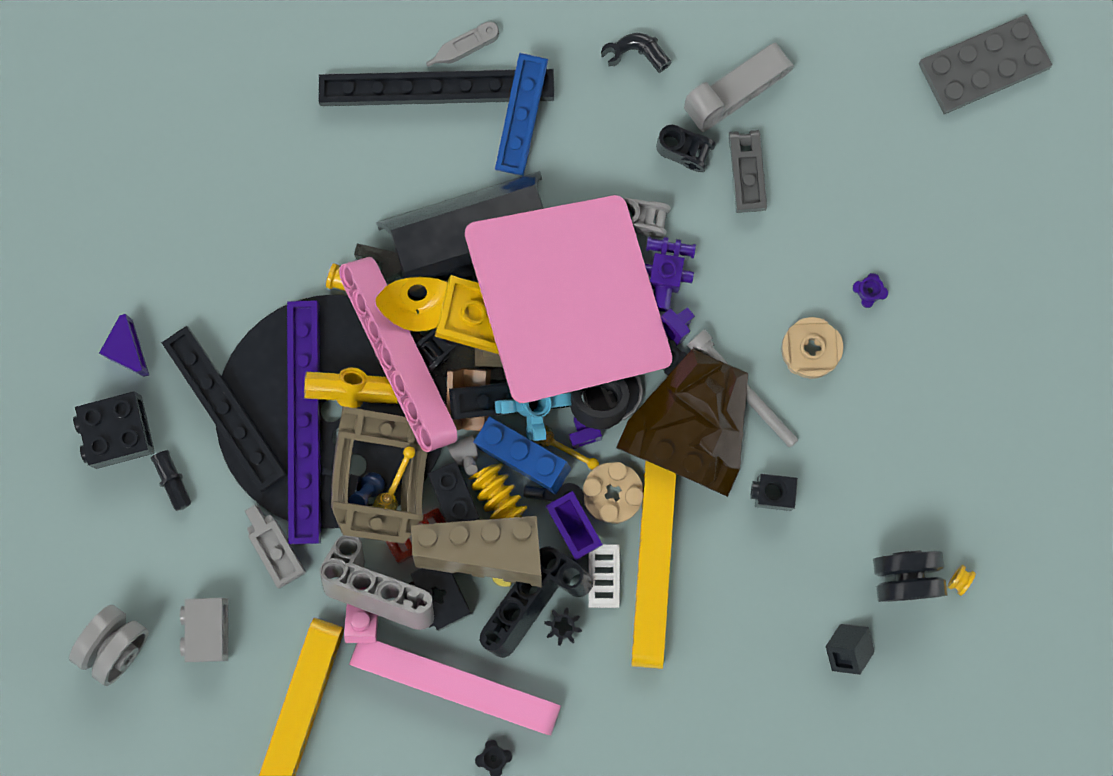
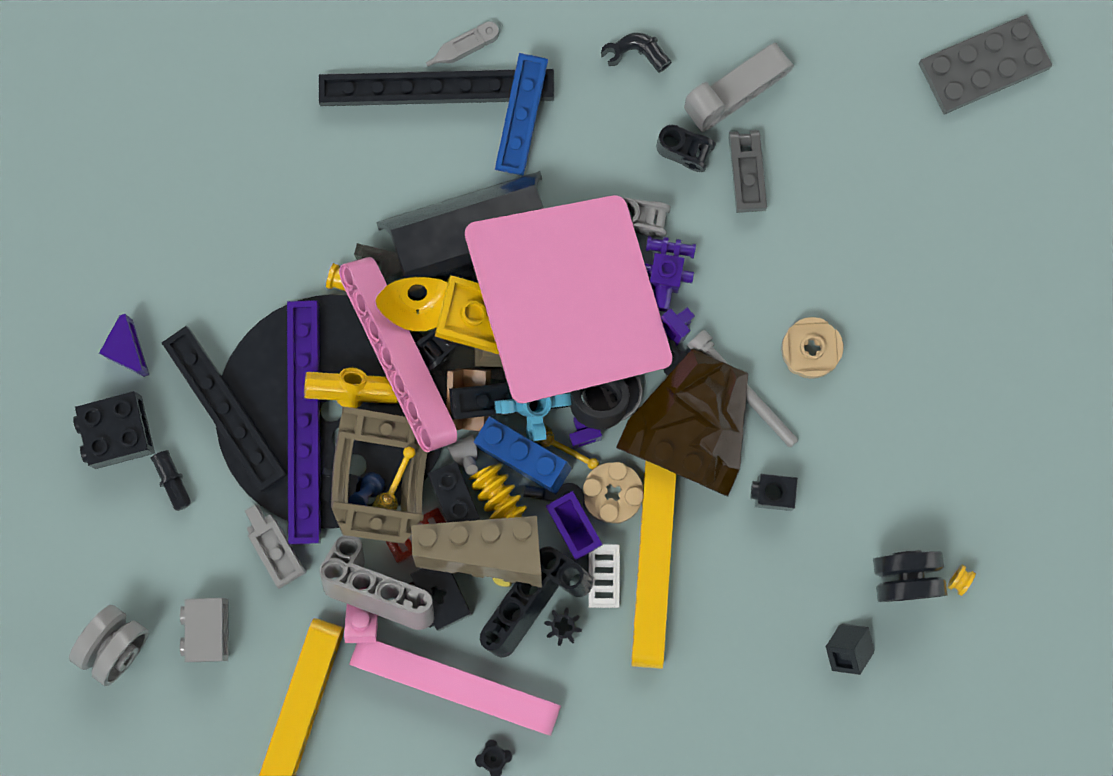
dark purple plate [852,273,888,308] -> none

